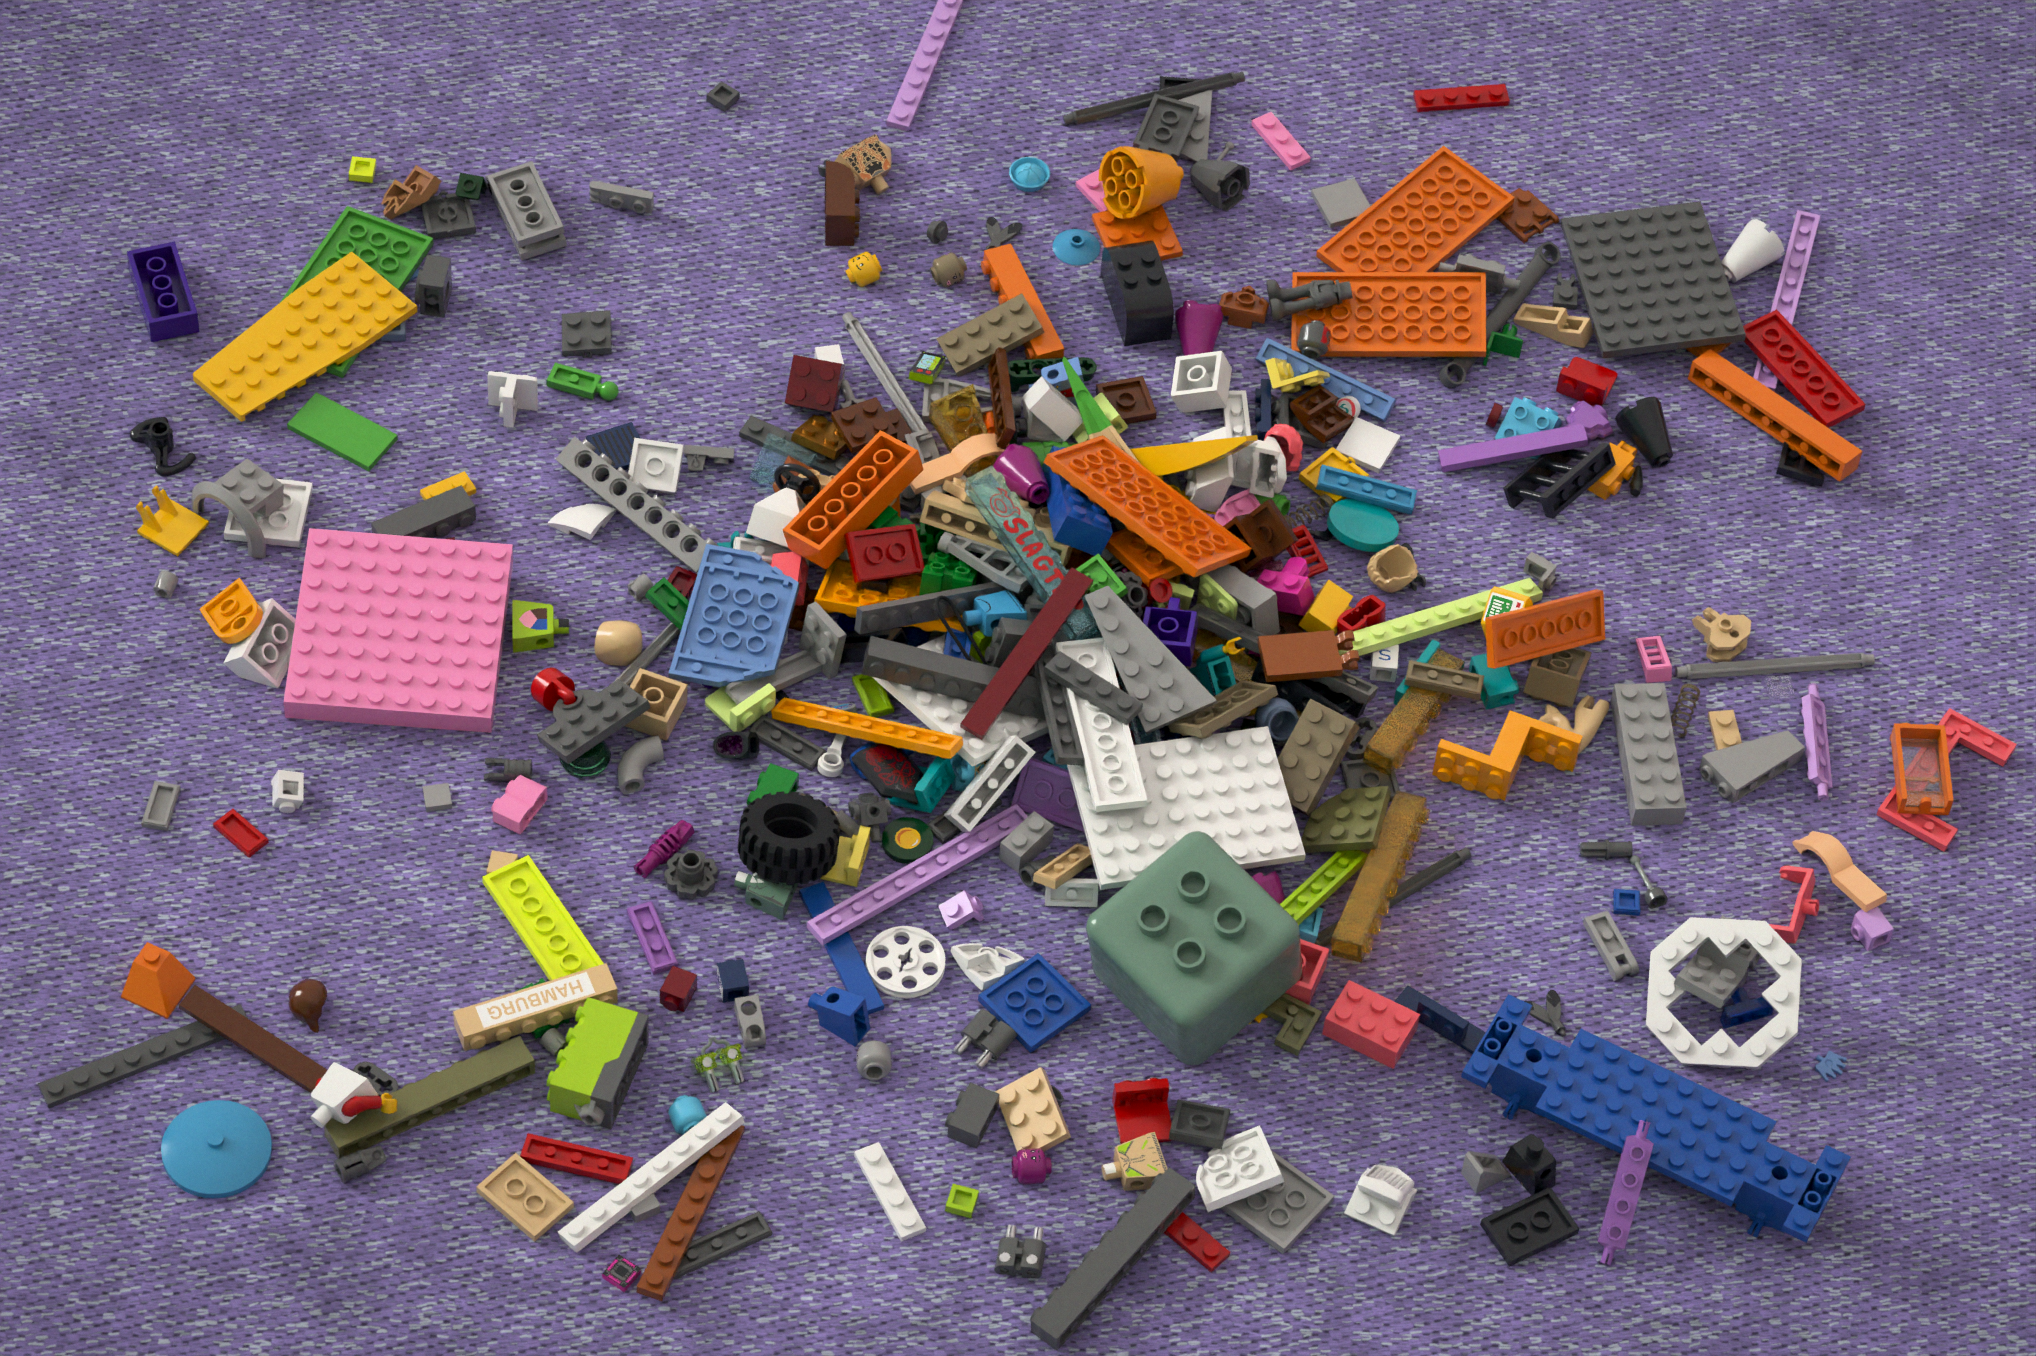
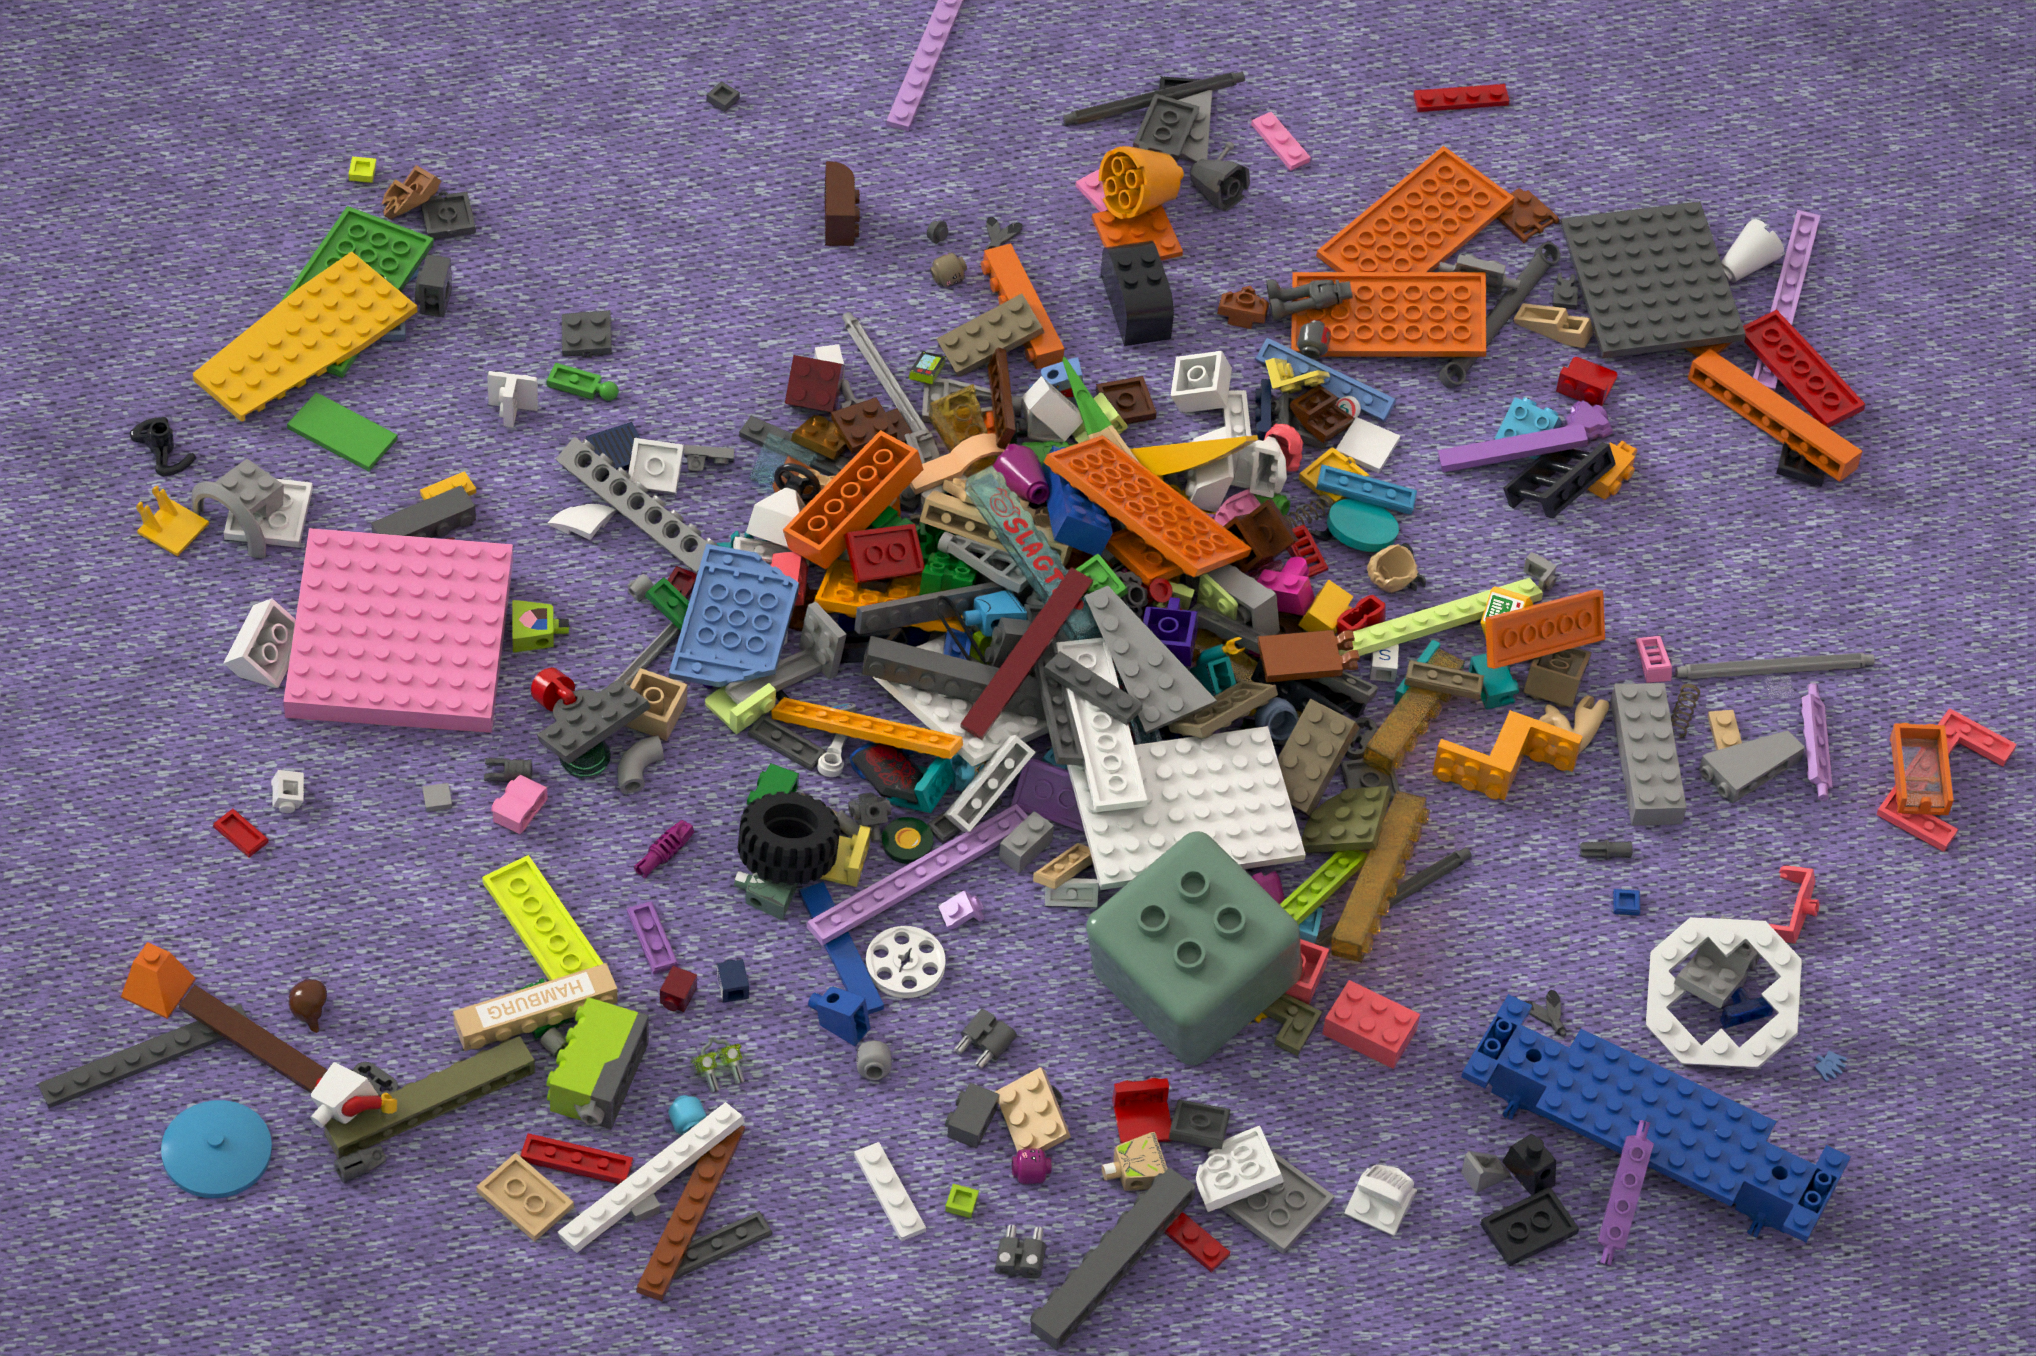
dark purple brick [127,241,199,342] -> none
light grey tile [141,781,181,831] -> none
light grey hose [153,571,179,599] -> none
light orange plate [199,578,263,644] -> none
dark green bracket [455,173,487,200] -> none
light grey hinge [485,161,567,261] -> none
tan tile [486,850,518,874] -> none
light grey hinge [590,181,654,213] -> none
tan piece [594,620,642,666] -> none
tile [602,1254,641,1292] -> none
dark grey plant [664,849,718,900] -> none
rock [713,732,759,758] -> none
light grey leg [734,995,766,1048] -> none
torso [818,134,892,195] -> none
yellow head [845,252,883,287] -> none
lime tile [852,674,894,718] -> none
white brick [951,943,1025,991] -> none
blue plate [978,953,1091,1053] -> none
dark green beam [1008,357,1097,392] -> none
medium azure hat [1009,157,1050,192] -> none
dark grey cone [1019,855,1055,887] -> none
dark azure dish [1053,229,1100,265] -> none
magenta cone [1175,300,1223,356] -> none
light grey tile [1311,178,1370,228] -> none
dark blue bracket [1394,985,1485,1054] -> none
green bracket [1483,324,1523,366] -> none
dark red tile [1485,403,1503,428] -> none
light grey plate [1583,910,1639,981] -> none
black cone [1615,397,1673,467] -> none
pearl dark grey piece [1629,465,1643,496] -> none
dark grey hinge [1630,855,1668,909] -> none
tan hinge [1692,607,1751,662] -> none
light nougat piece [1792,831,1887,912] -> none
lavender brick [1851,906,1894,951] -> none

